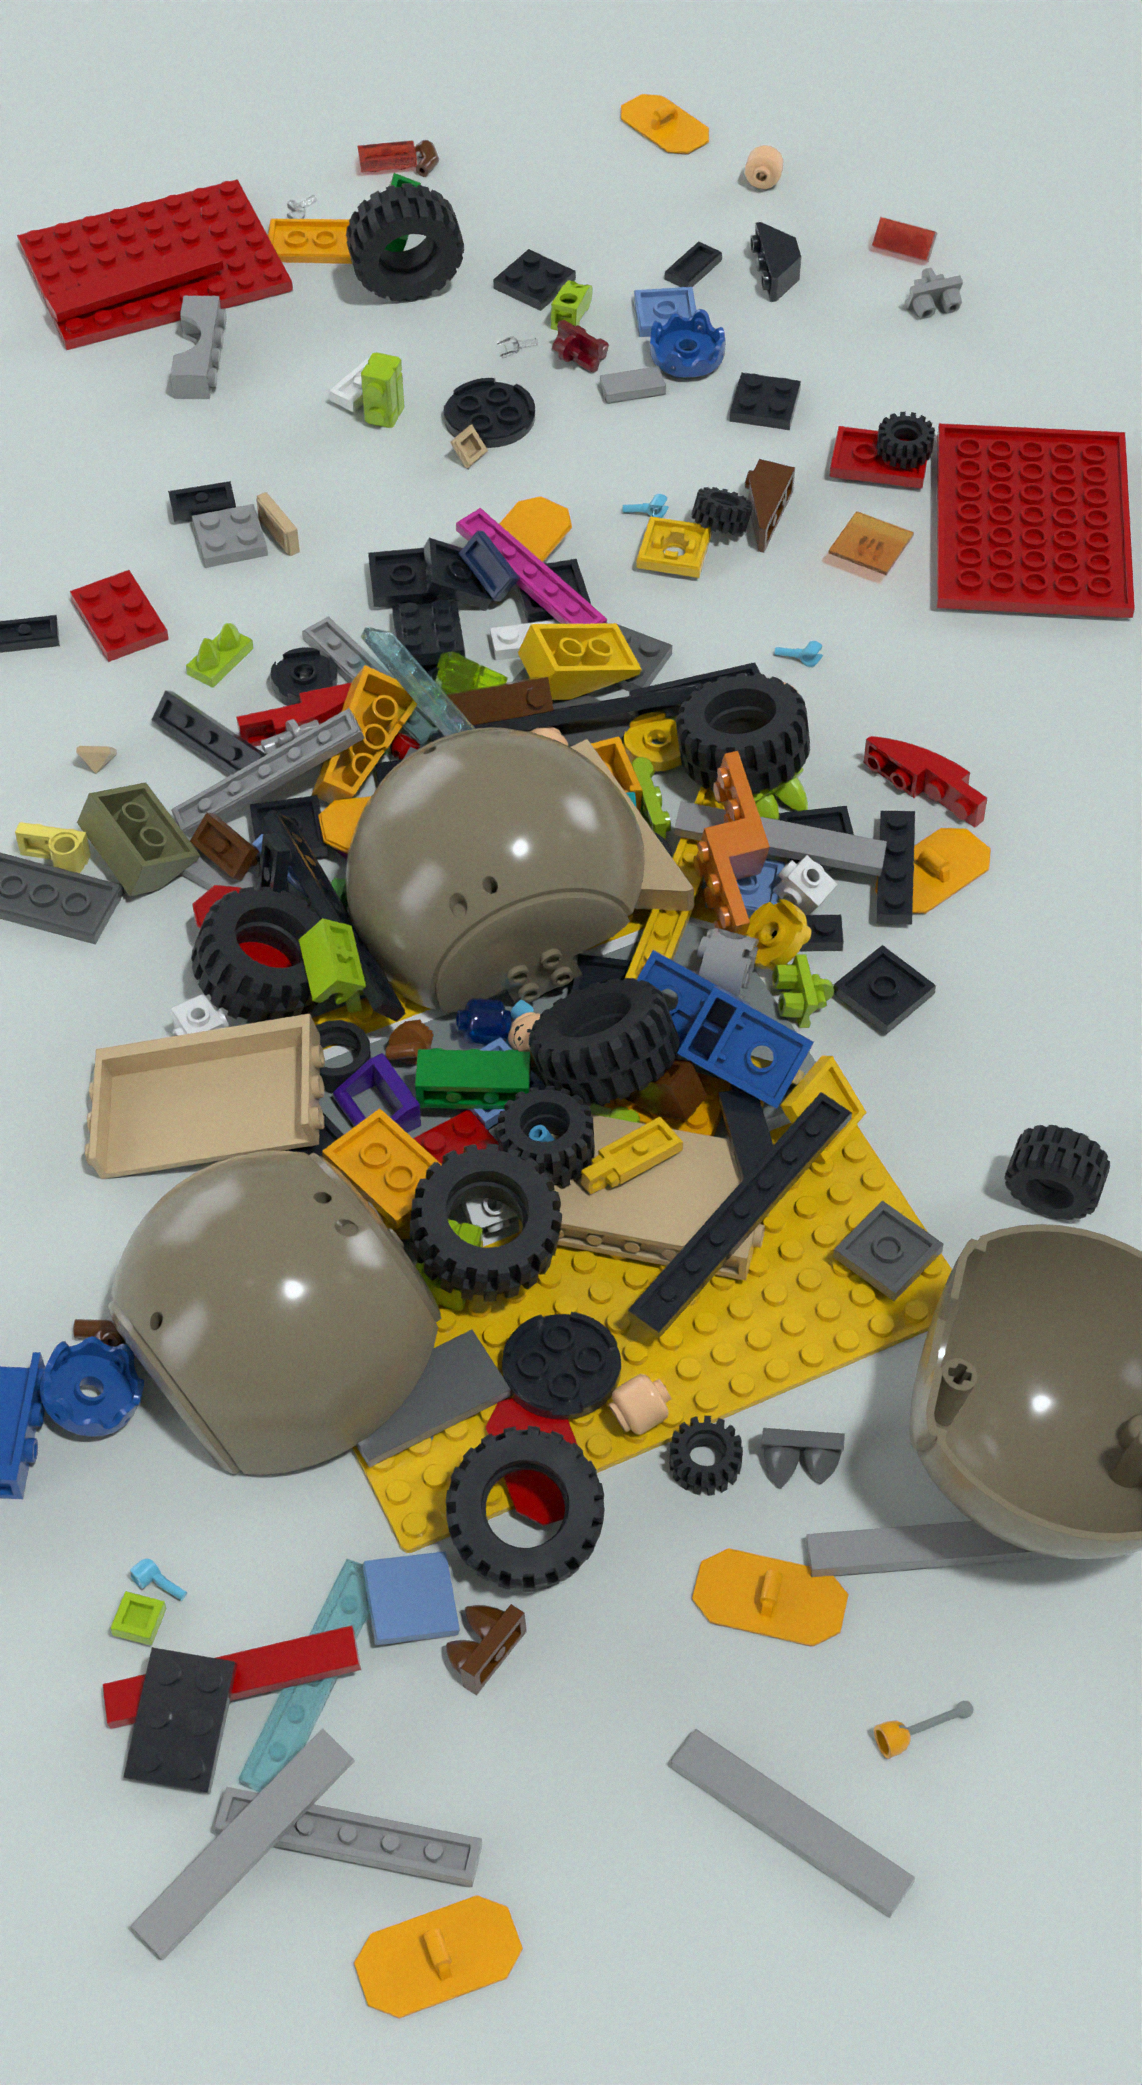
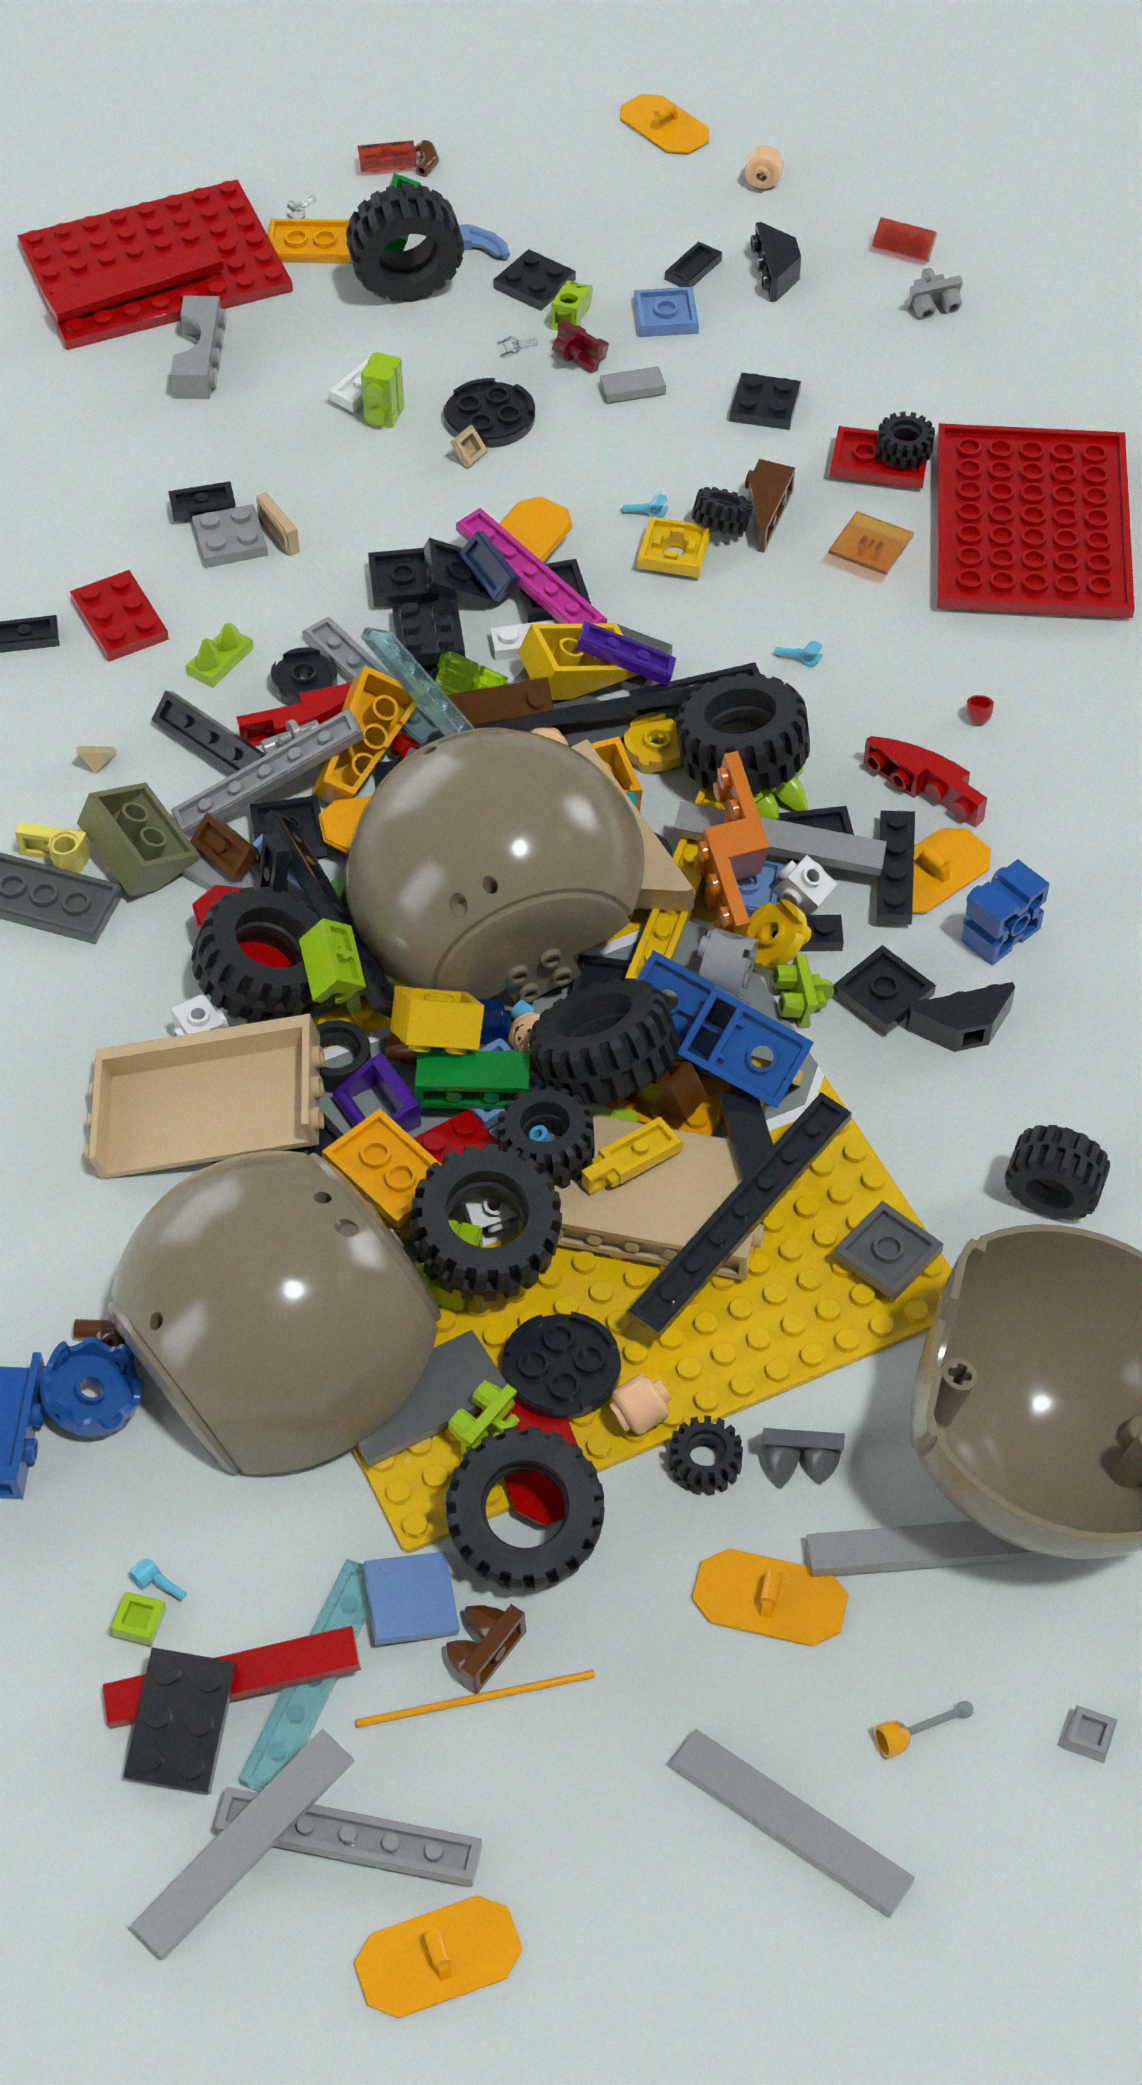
lime hinge [631,757,671,839] -> none
blue plate [650,309,726,378] -> none
yellow tile [780,1055,867,1162] -> none
none -> light orange axle [356,1669,595,1728]
none -> yellow brick [390,986,484,1055]
none -> lime hips [448,1380,520,1454]
none -> medium blue piece [459,224,510,259]
none -> dark purple tile [575,621,676,686]
none -> black slope [906,982,1015,1052]
none -> blue brick [961,859,1050,966]
none -> red hinge [966,695,994,724]
none -> light grey tile [1063,1705,1118,1763]

